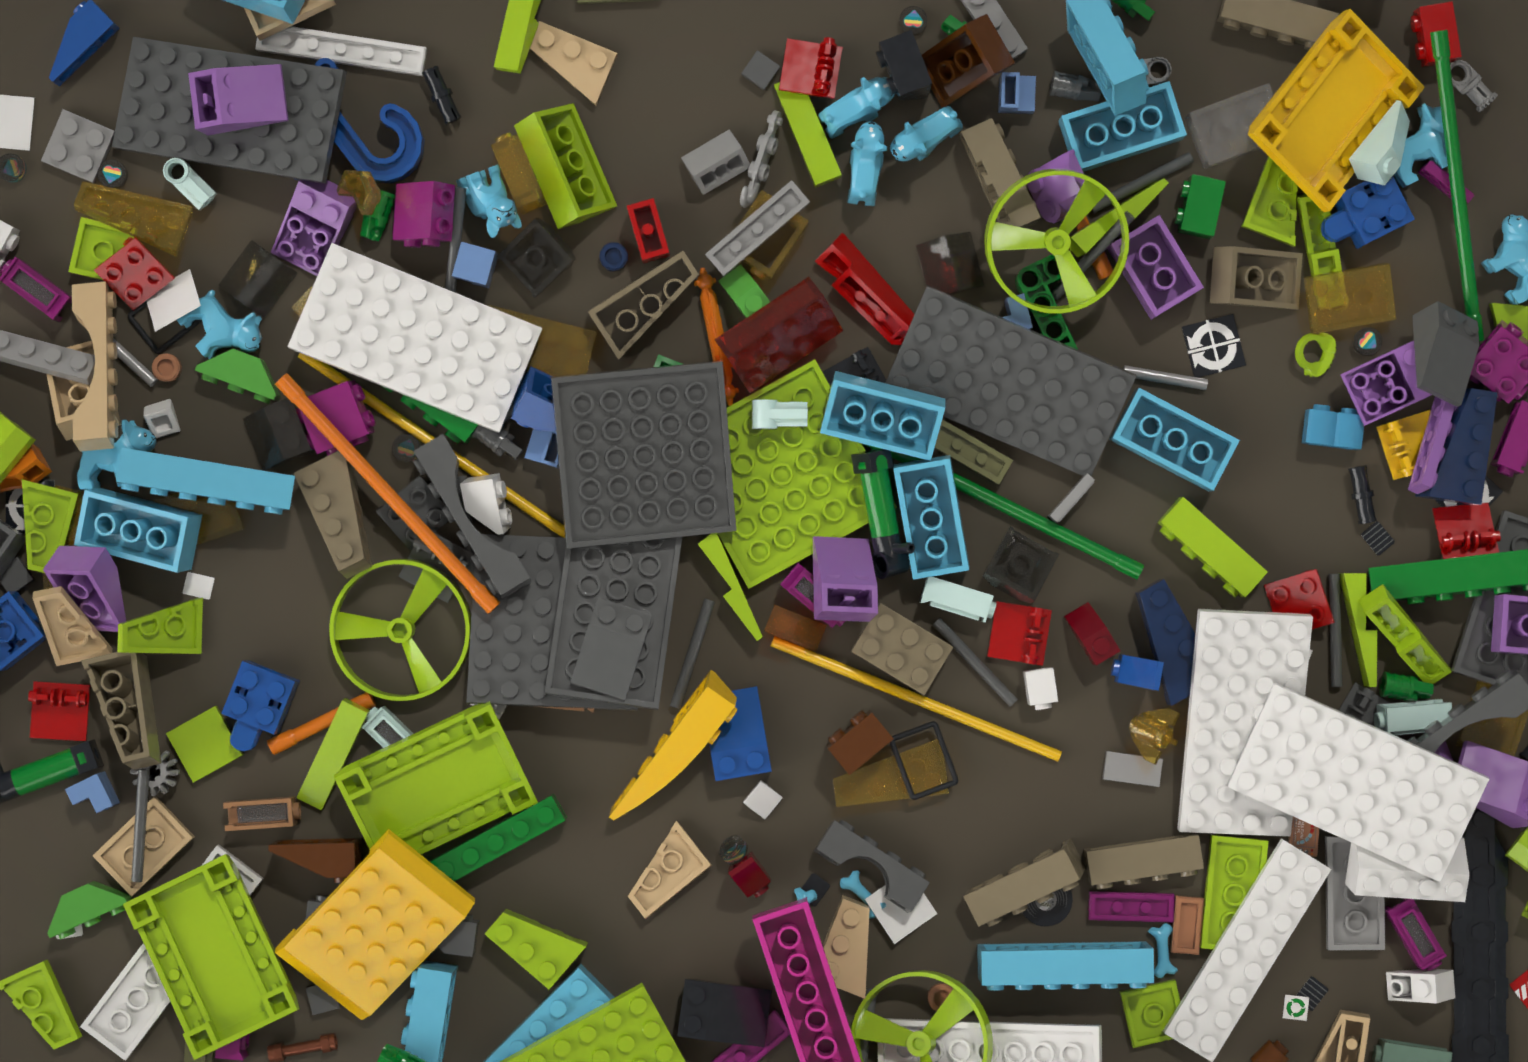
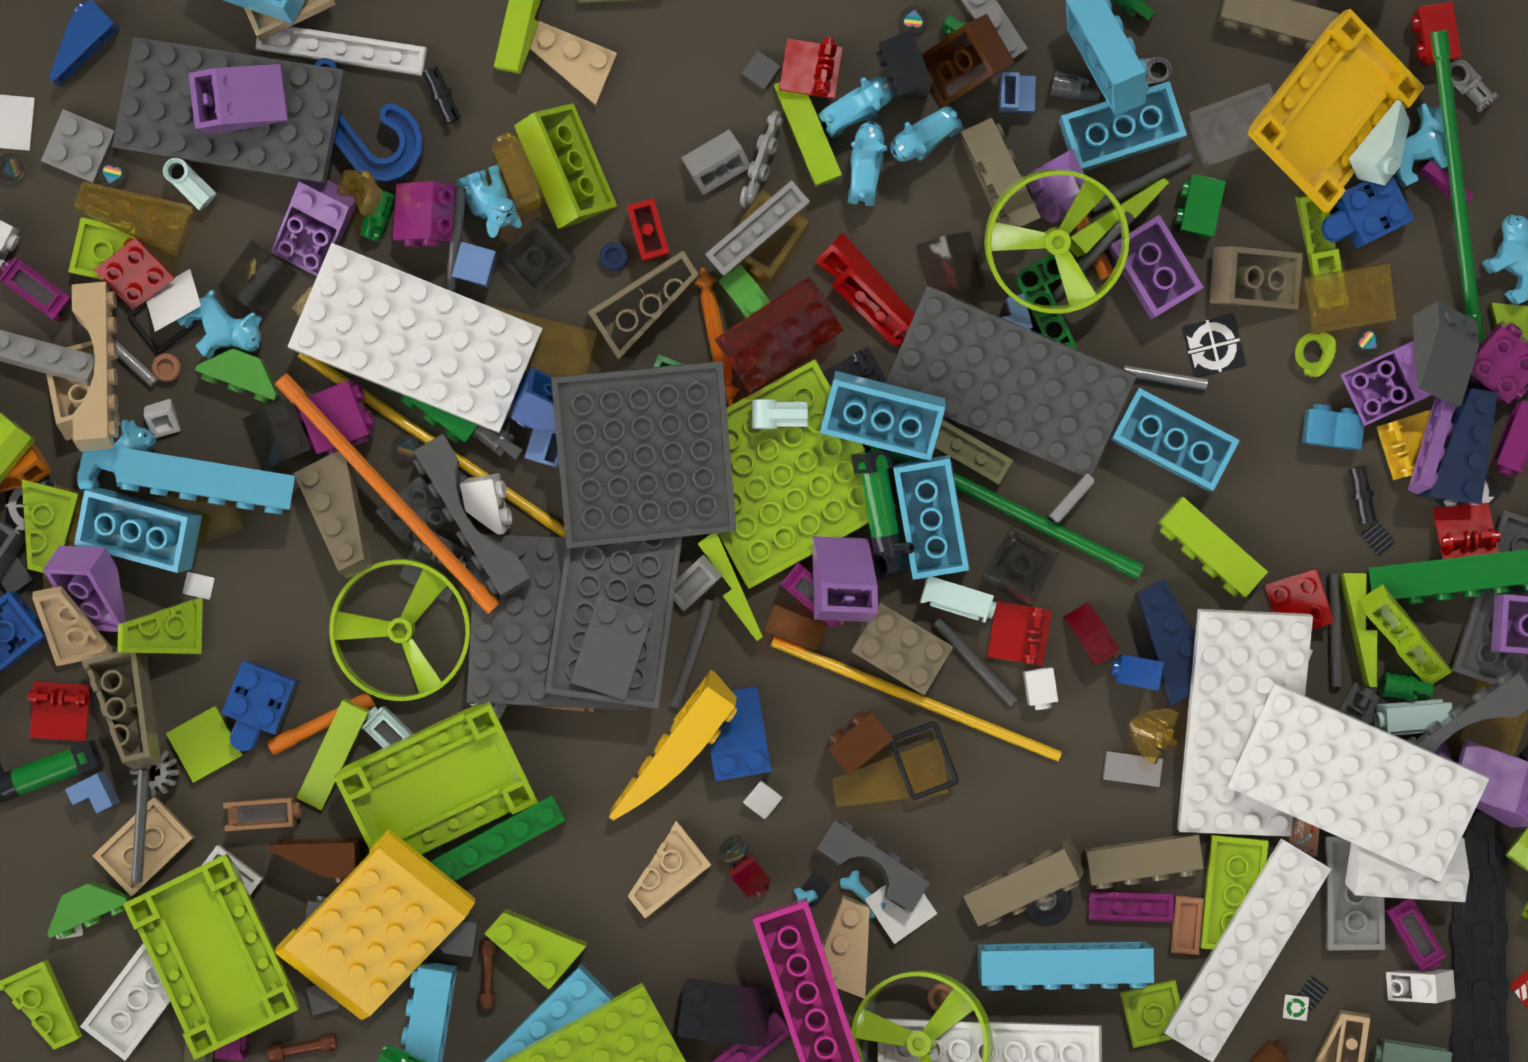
medium azure piece [1148,923,1178,978] -> none
lime wing [1241,156,1298,247] -> none
none -> copper bar [478,938,497,1009]
none -> light grey tile [673,555,723,611]

